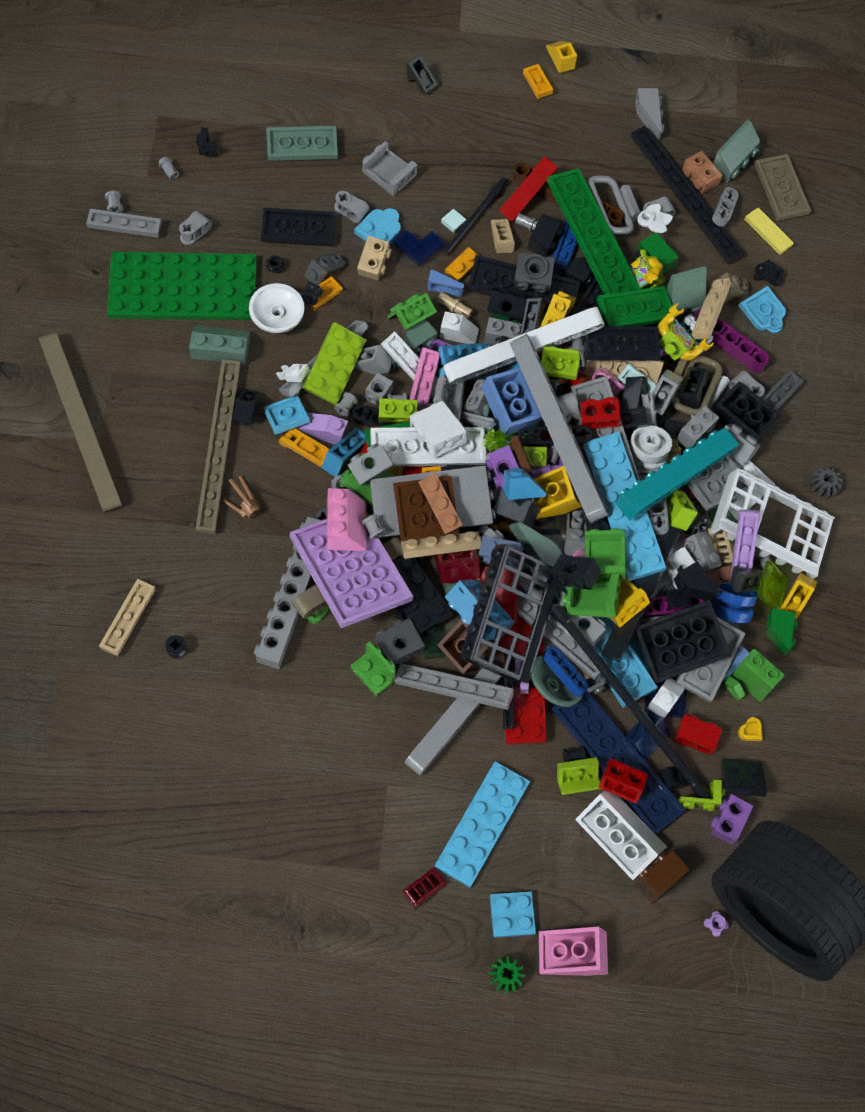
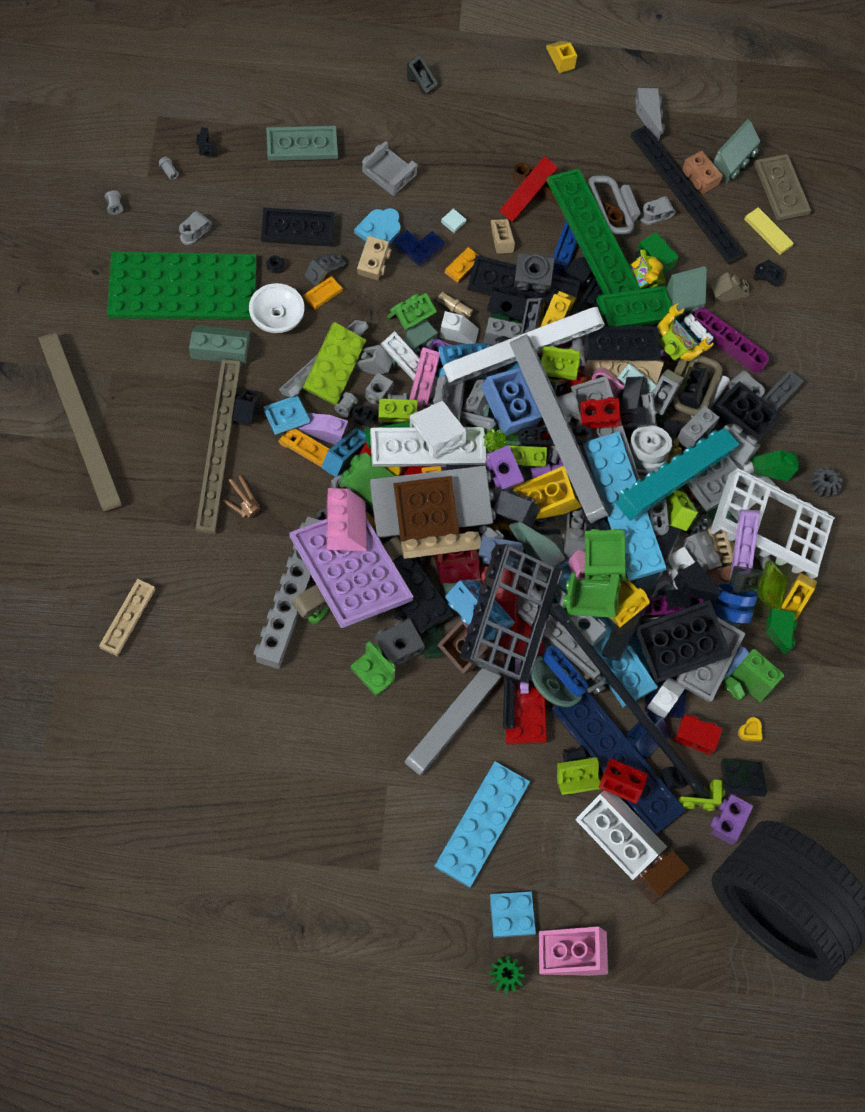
light grey plate [86,209,162,238] -> none
black wheel [165,635,187,659] -> none
white plate [276,364,310,382] -> none
black wheel [300,282,323,305] -> none
light grey piece [334,191,369,223] -> none
light grey brick [348,444,395,485] -> none
light grey bush [362,514,386,540] -> none
light grey plate [394,663,514,710] -> none
dark red slope [402,867,447,910] -> none
nougat plate [418,473,463,534] -> none
medium blue slope [427,269,464,297] -> none
black bar [443,177,507,255] -> none
dark azure slope [503,468,546,500] -> none
reddish brown plate [509,435,533,473] -> none
light grey pin [515,213,538,232] -> none
light orange plate [523,64,553,99] -> none
black brick [527,213,563,257] -> none
black brick [550,555,601,590] -> none
white plate [637,204,673,233] -> none
tan plate [691,278,731,339] -> none
lavender plate [704,911,729,937] -> none
light grey beam [712,187,739,226] -> none
medium azure plate [739,286,786,333] -> none
none -> green slope [753,450,799,482]

